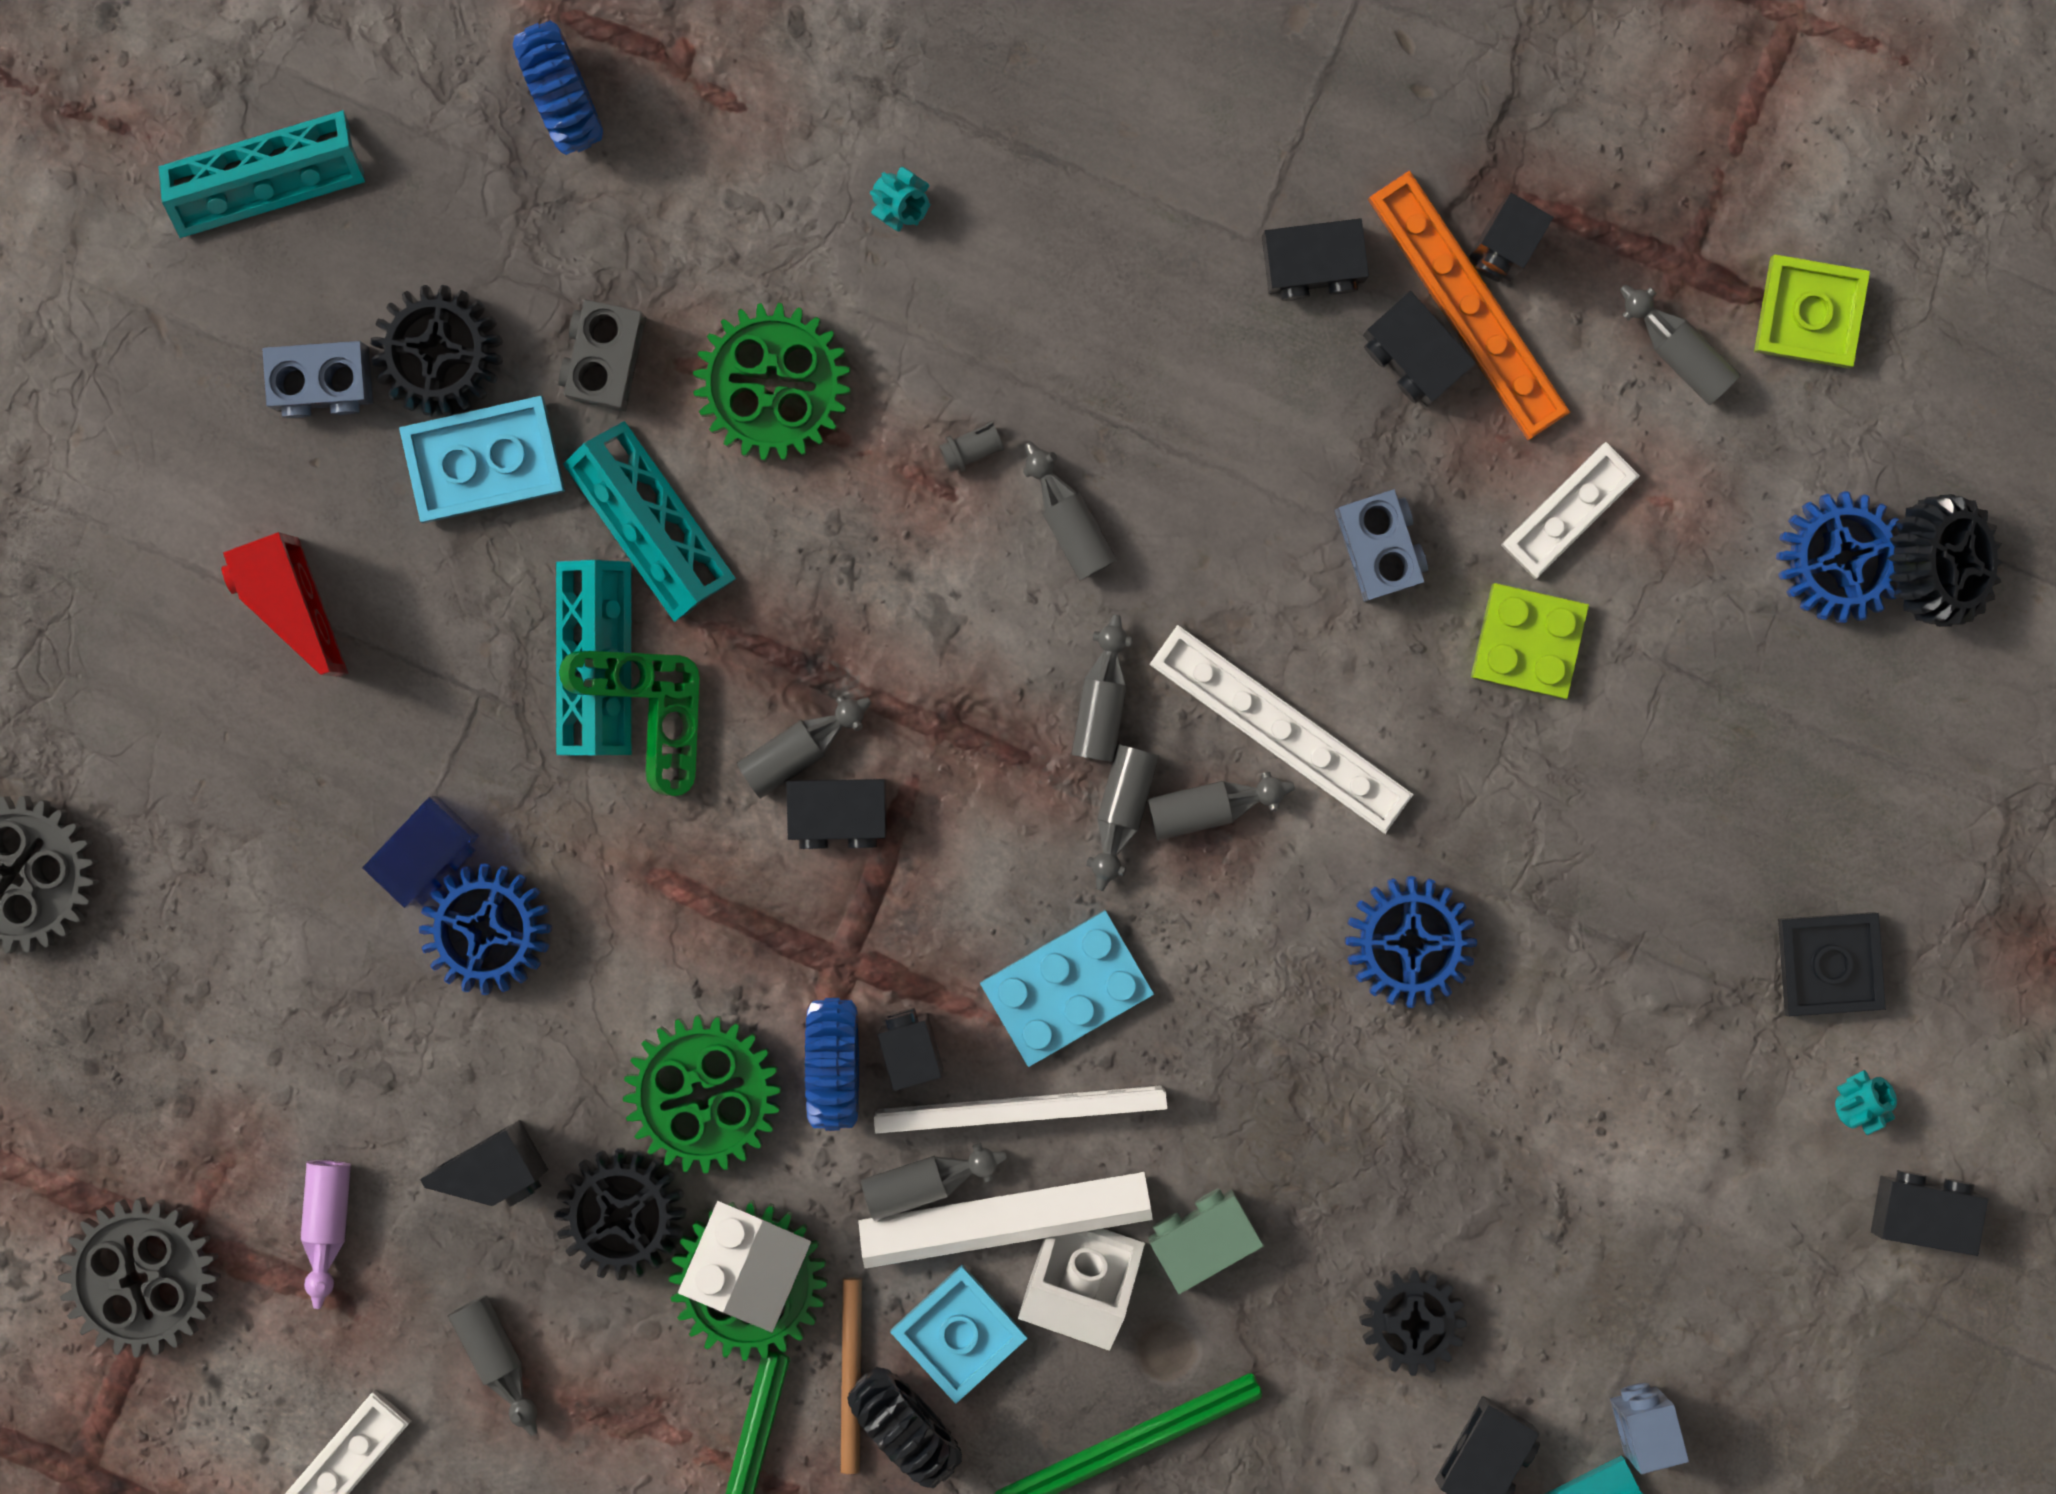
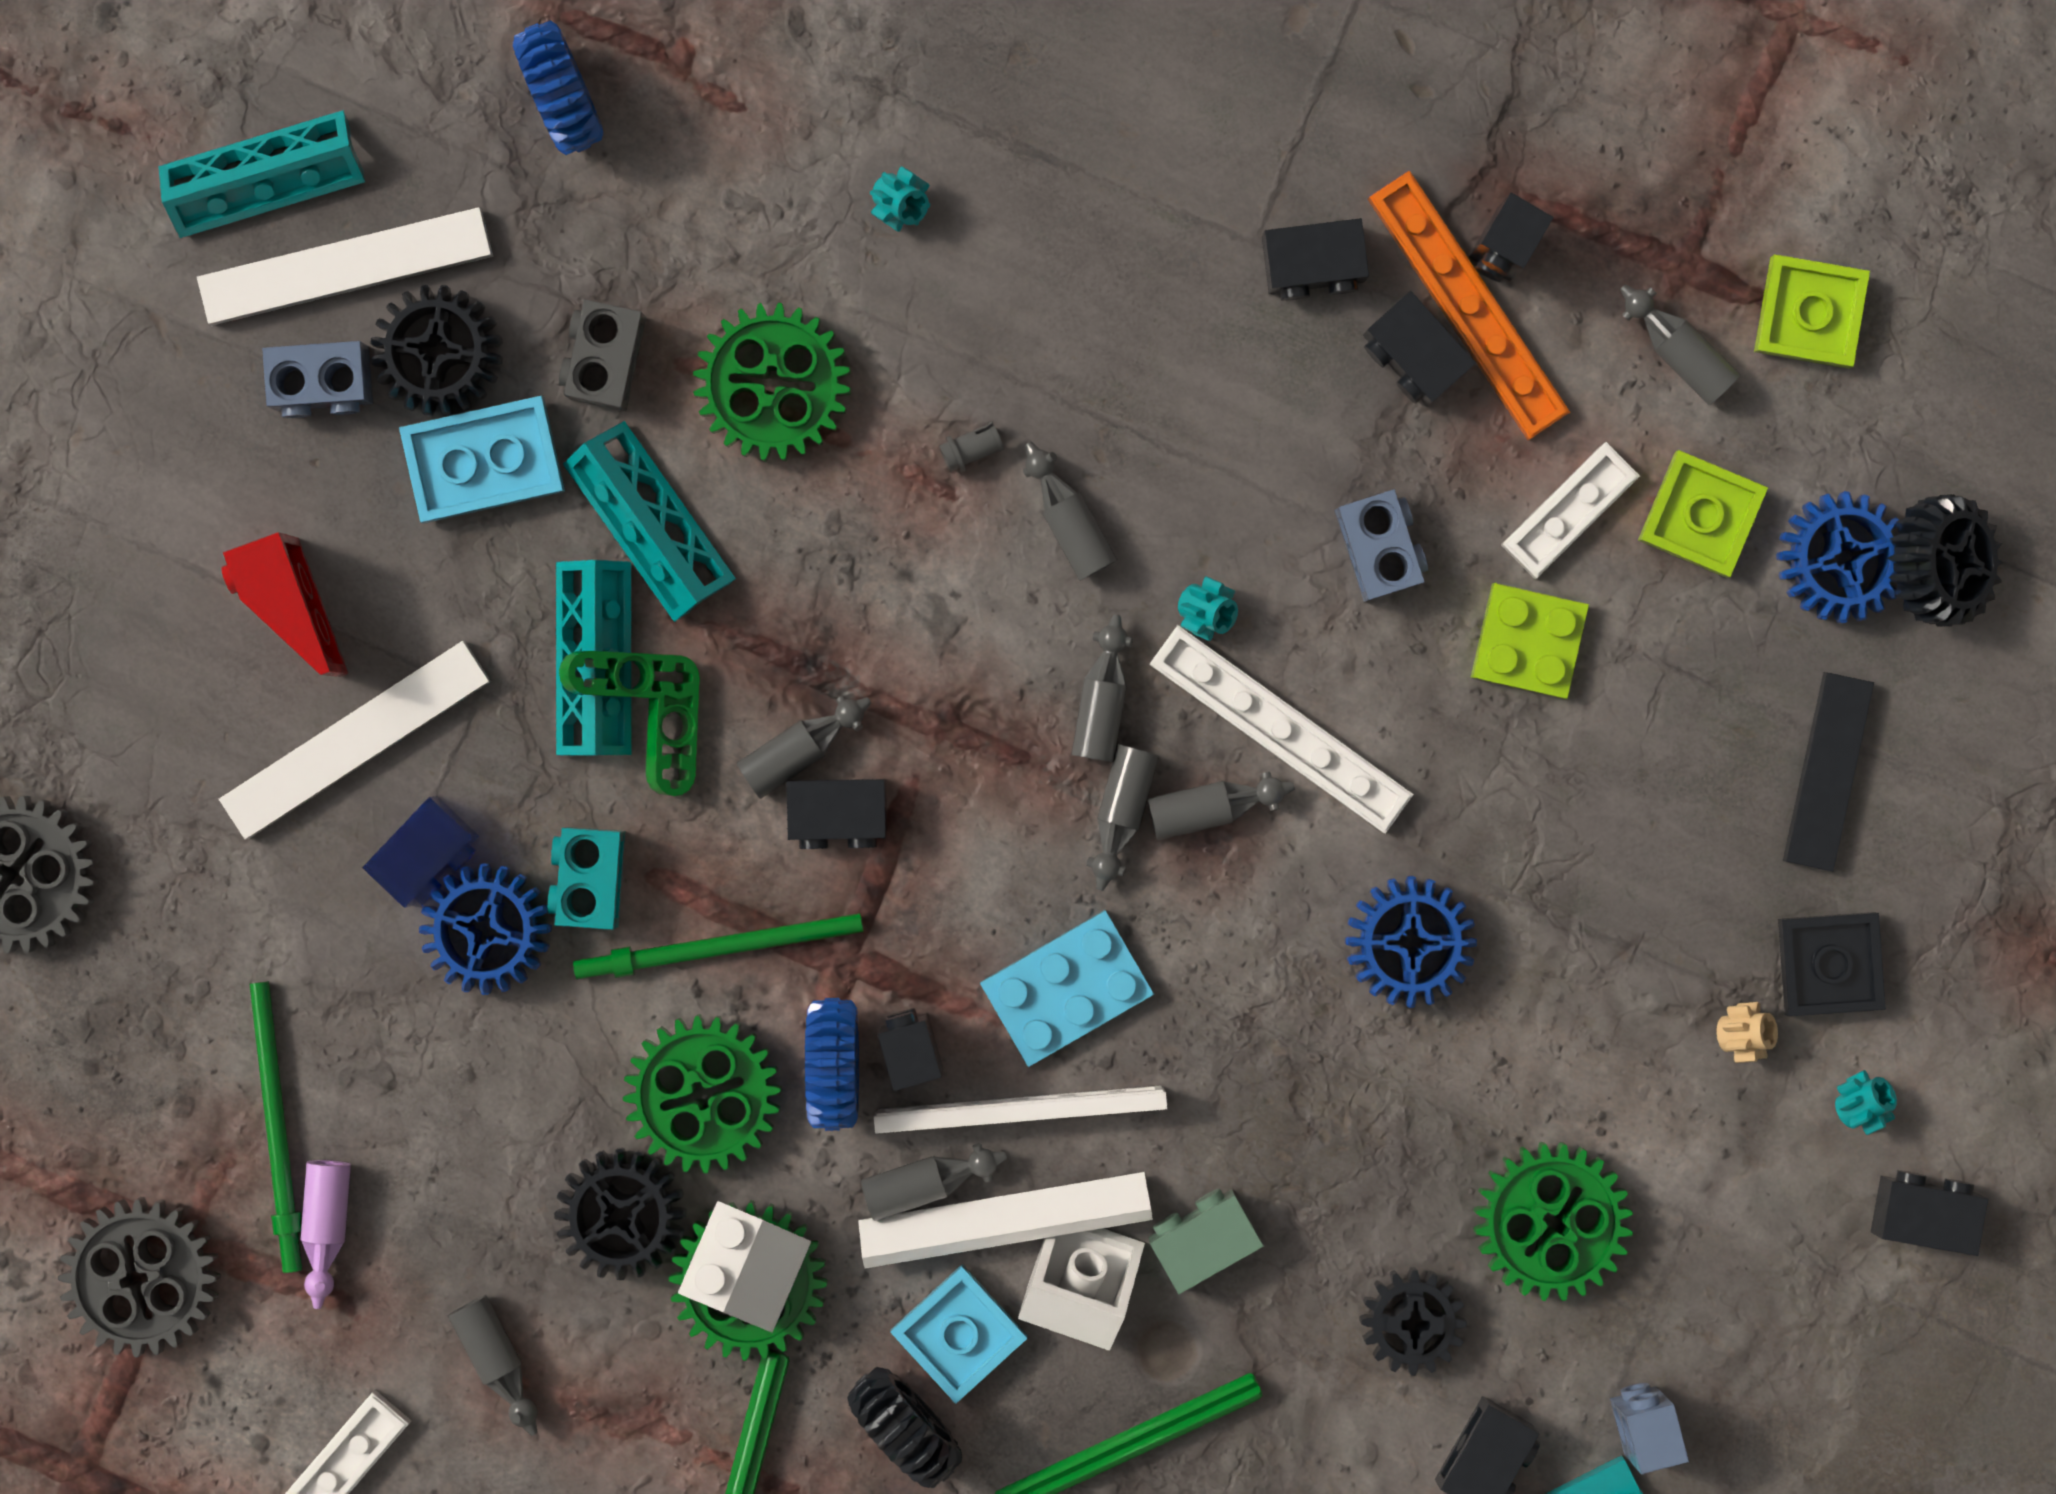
black slope [420,1120,549,1207] -> none
medium nougat bar [840,1277,862,1474] -> none
none -> white tile [197,207,493,326]
none -> white tile [219,641,491,840]
none -> green bar [249,981,302,1273]
none -> teal brick [548,827,626,930]
none -> green bar [573,913,864,980]
none -> teal gear [1178,576,1238,641]
none -> green gear [1473,1142,1633,1301]
none -> lime plate [1638,450,1768,578]
none -> tan gear [1717,1002,1778,1063]
none -> black tile [1783,672,1874,872]

